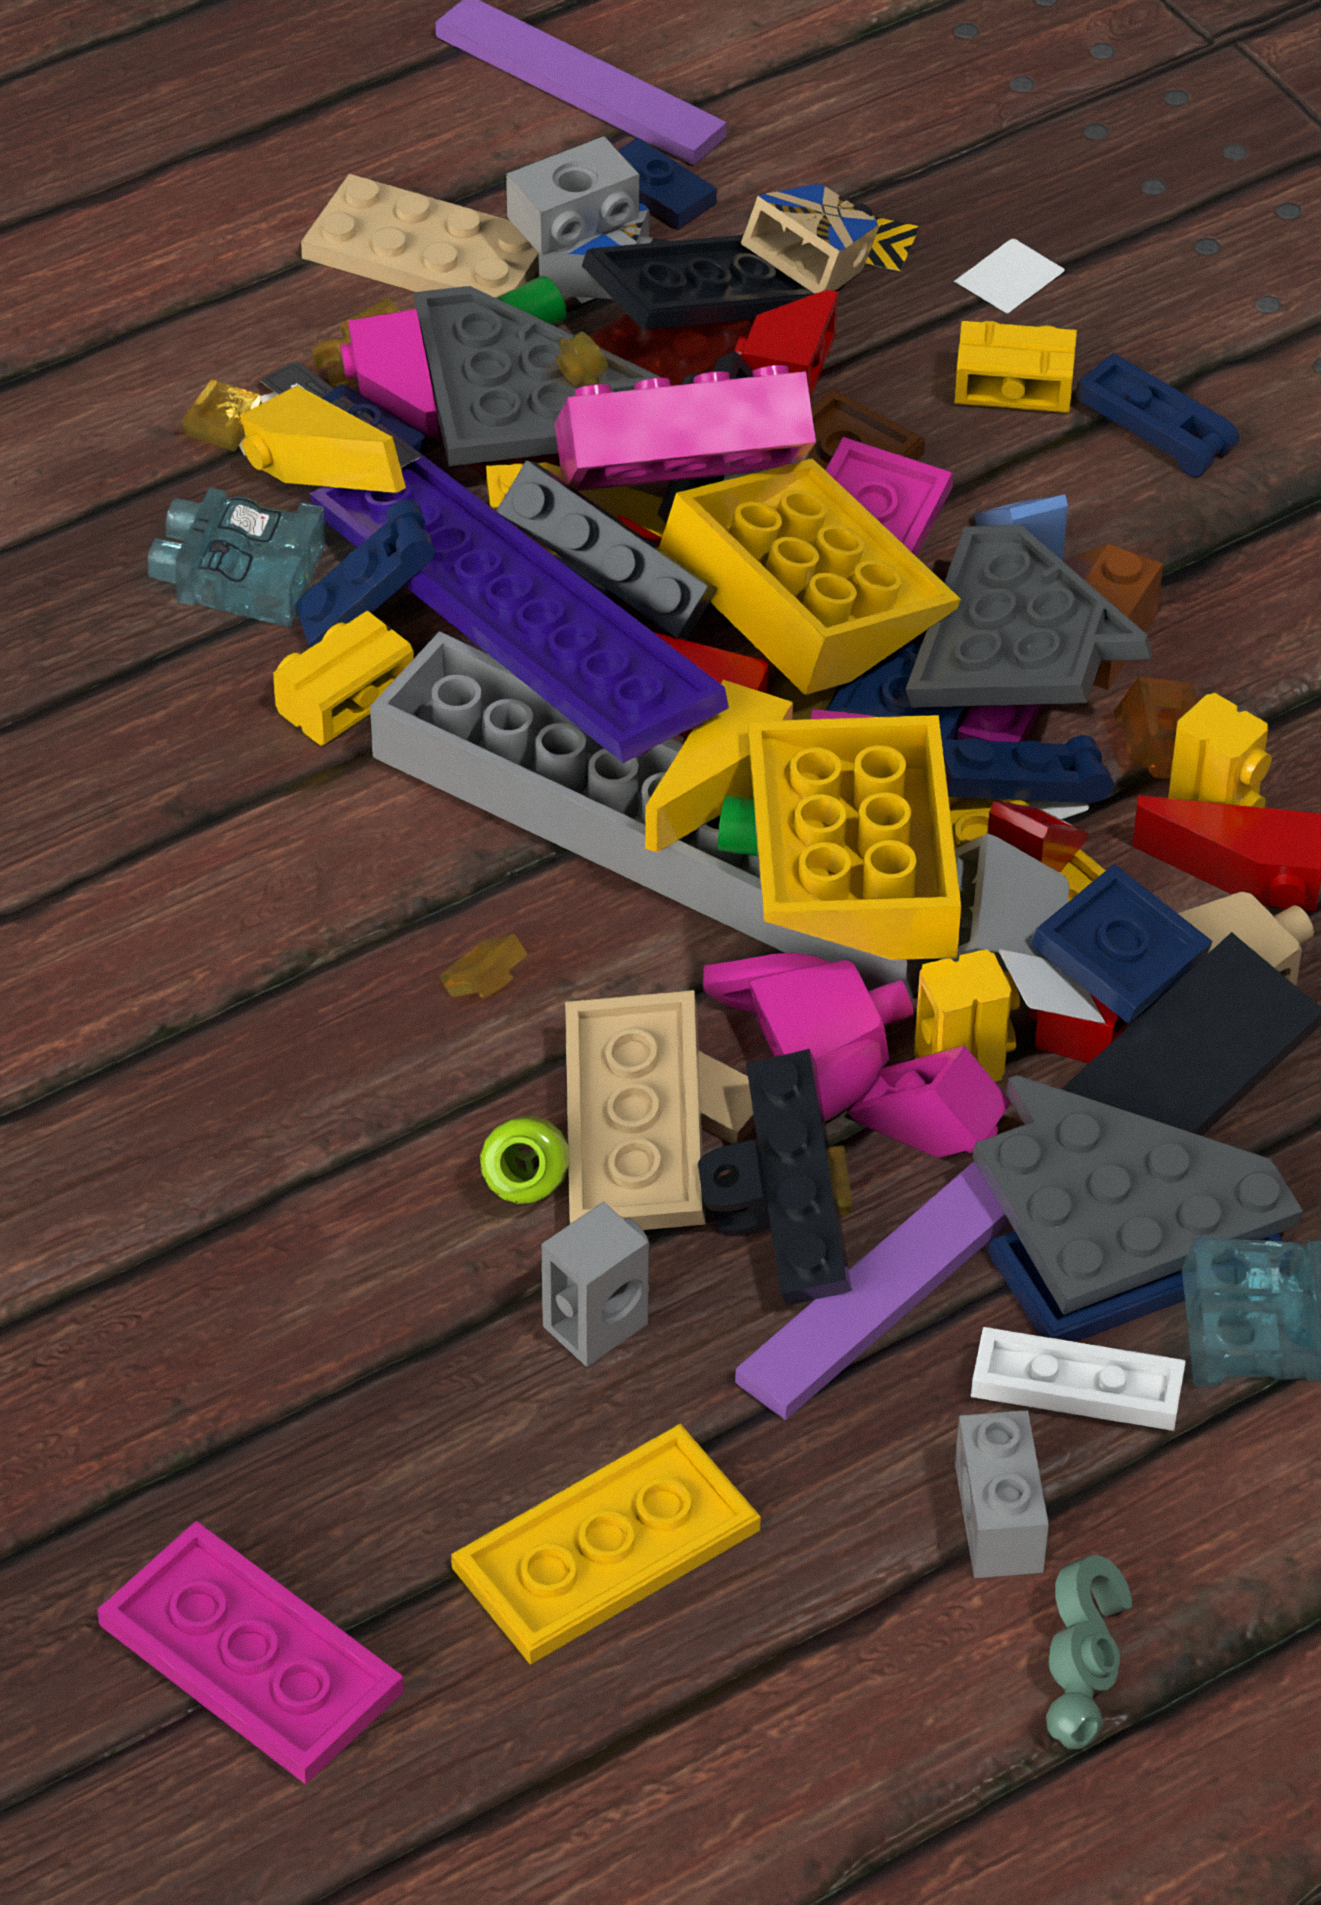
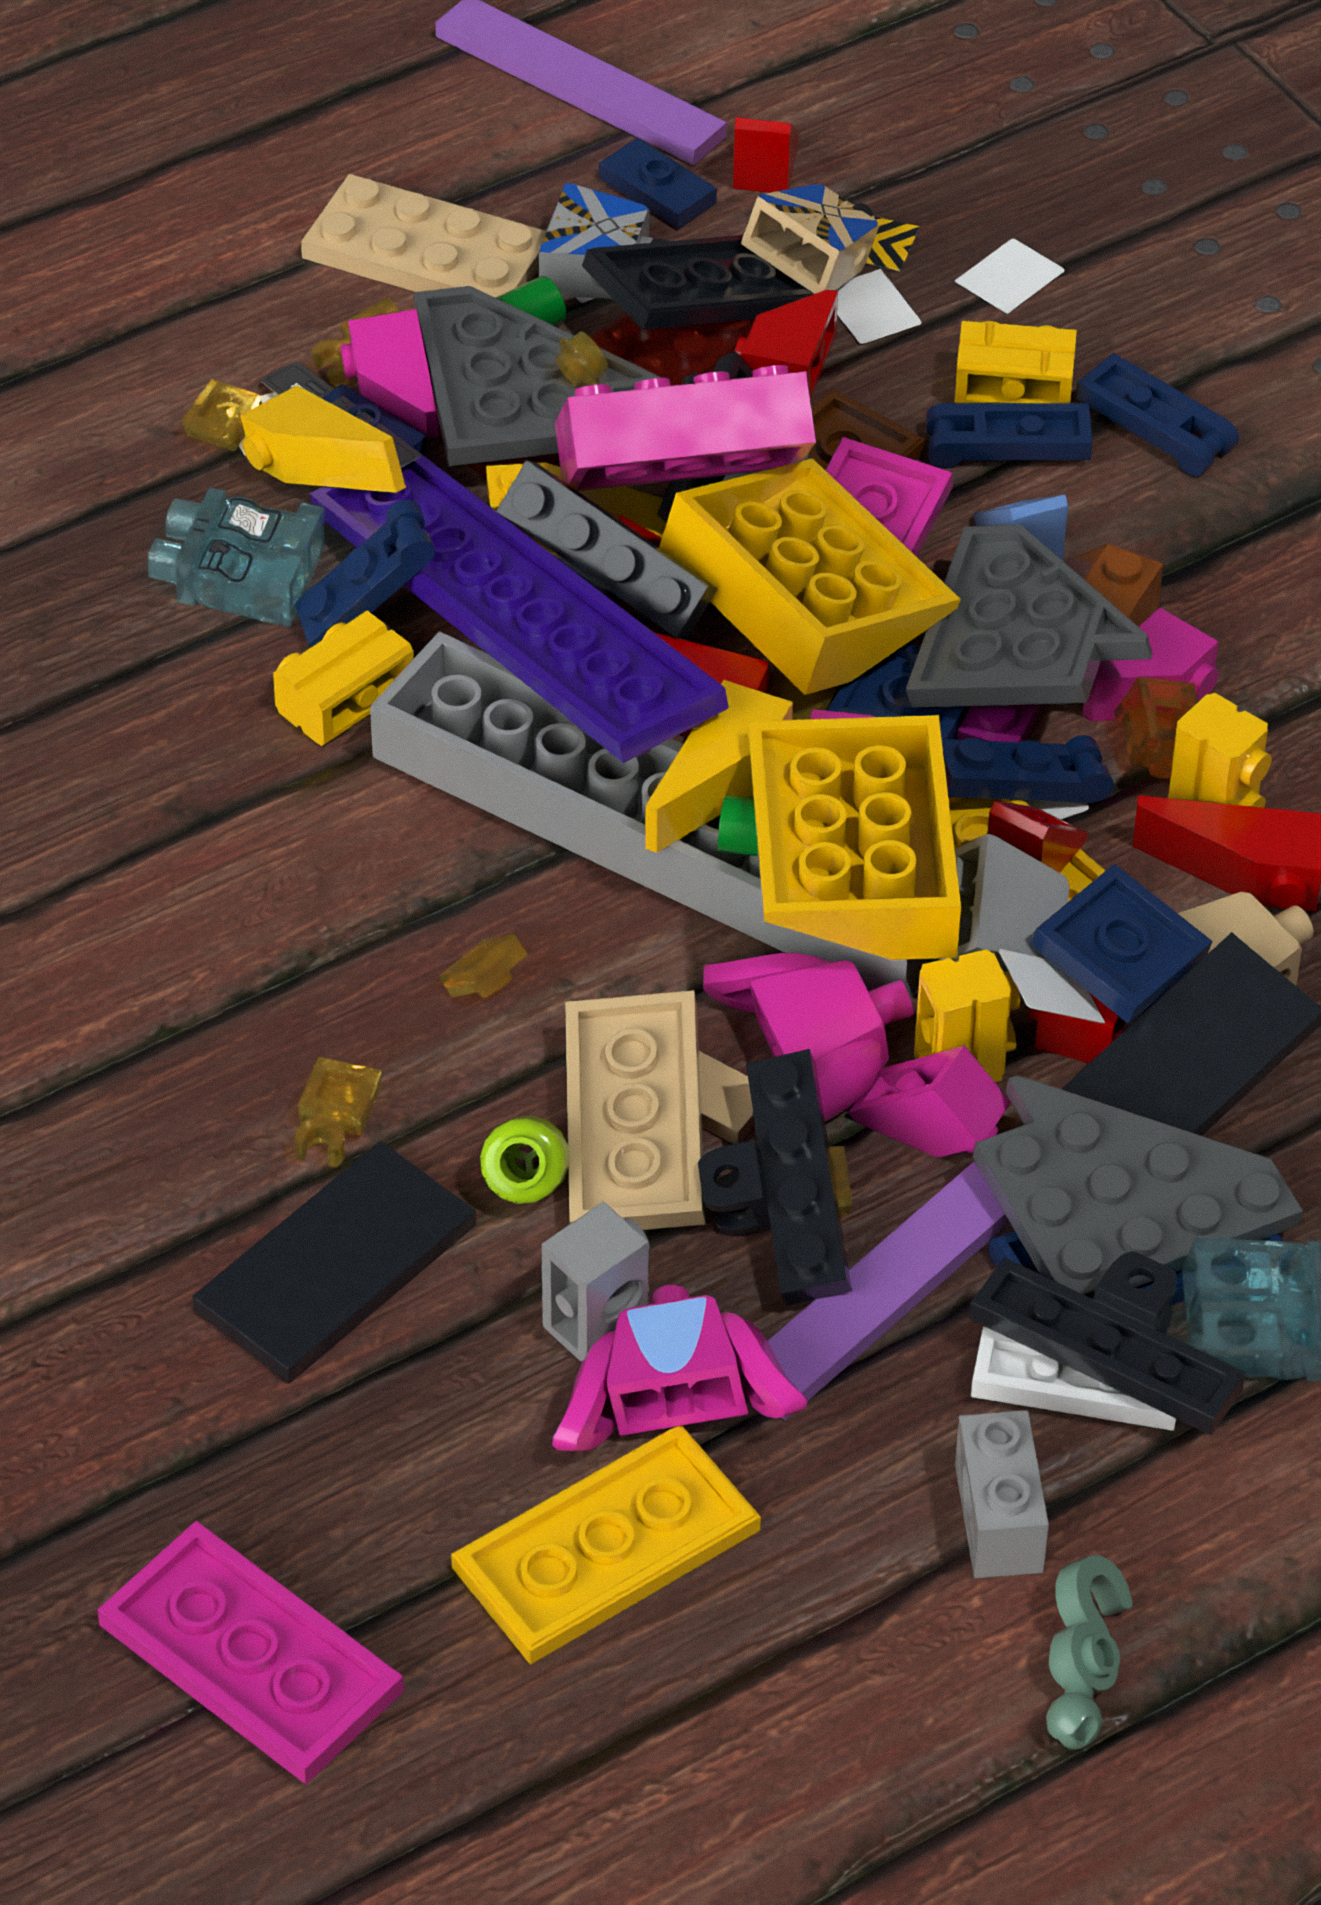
light grey brick [506,136,639,256] -> none
none -> black tile [192,1141,476,1384]
none -> clear yellow plate [294,1057,381,1167]
none -> dark pink torso [552,1285,808,1451]
none -> red slope [733,117,800,193]
none -> white sticker [835,269,922,344]
none -> dark blue plate [926,403,1092,469]
none -> black plate [969,1251,1246,1435]
none -> dark pink slope [1082,608,1219,722]

